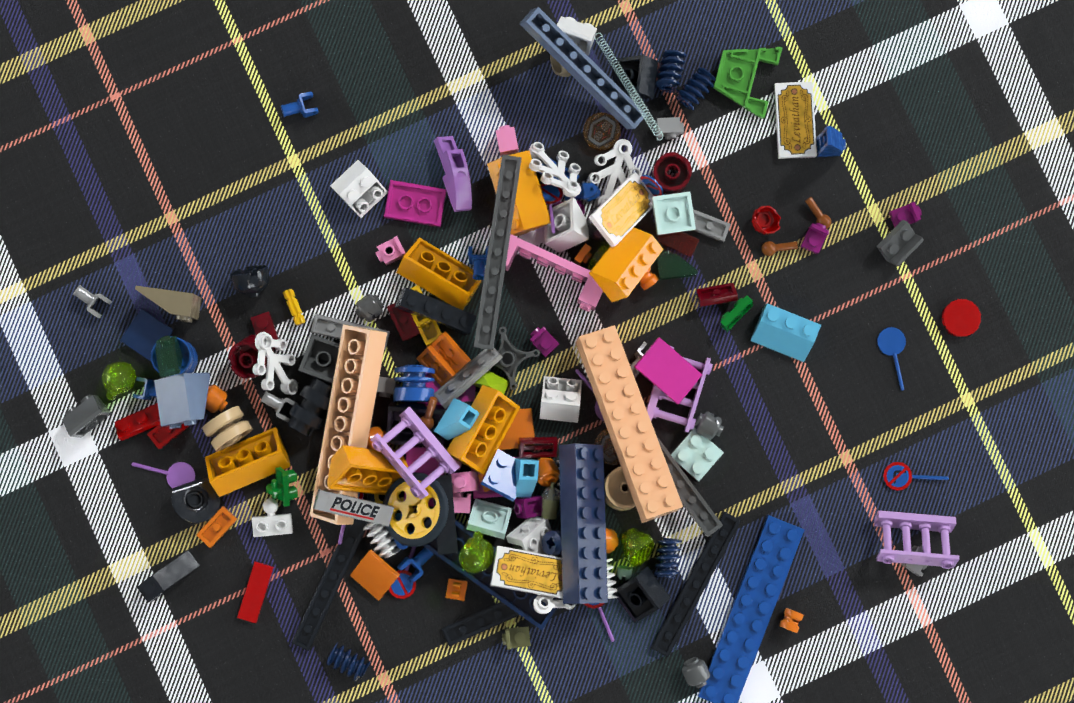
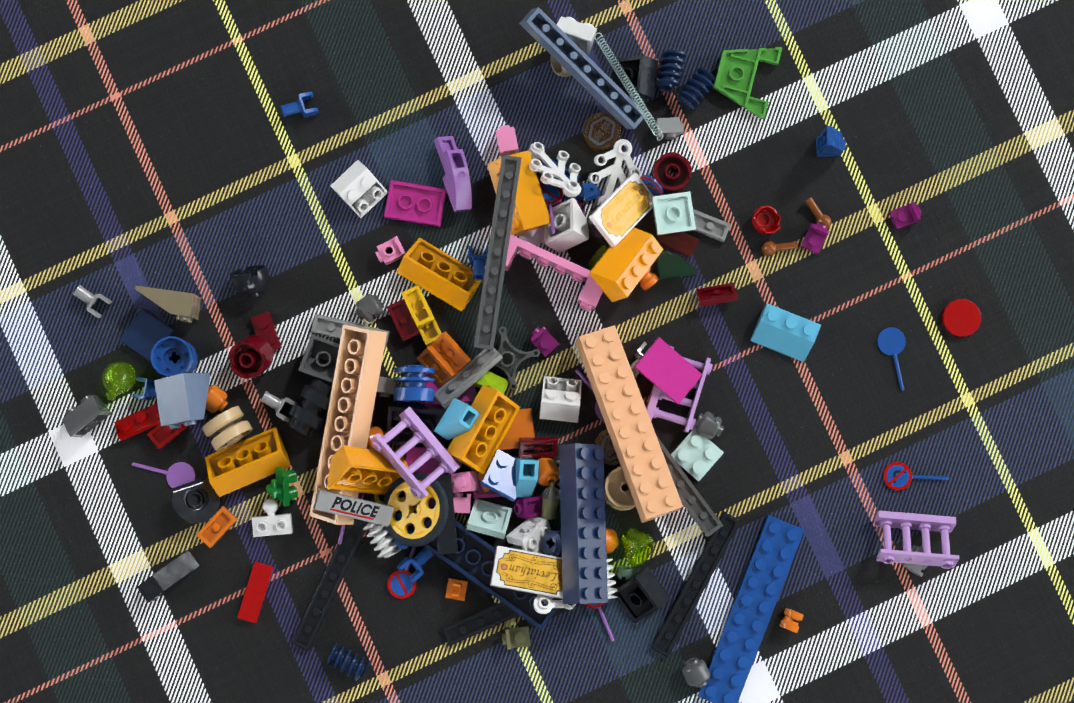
clear green slope [155,336,183,378] -> none
white plant [252,332,298,395] -> none
yellow axle [283,289,305,326] -> none
orange slope [350,550,400,601] -> none
black arch [395,287,477,335] -> none
dark orange bar [420,396,438,430] -> none
clear neon green piece [459,531,494,573] -> none
orange plate [574,243,592,266] -> none
dark blue piece [654,537,682,579] -> none
green plate [720,295,754,332] -> none
tile [774,82,817,159] -> none
dark grey bracket [876,220,924,266] -> none

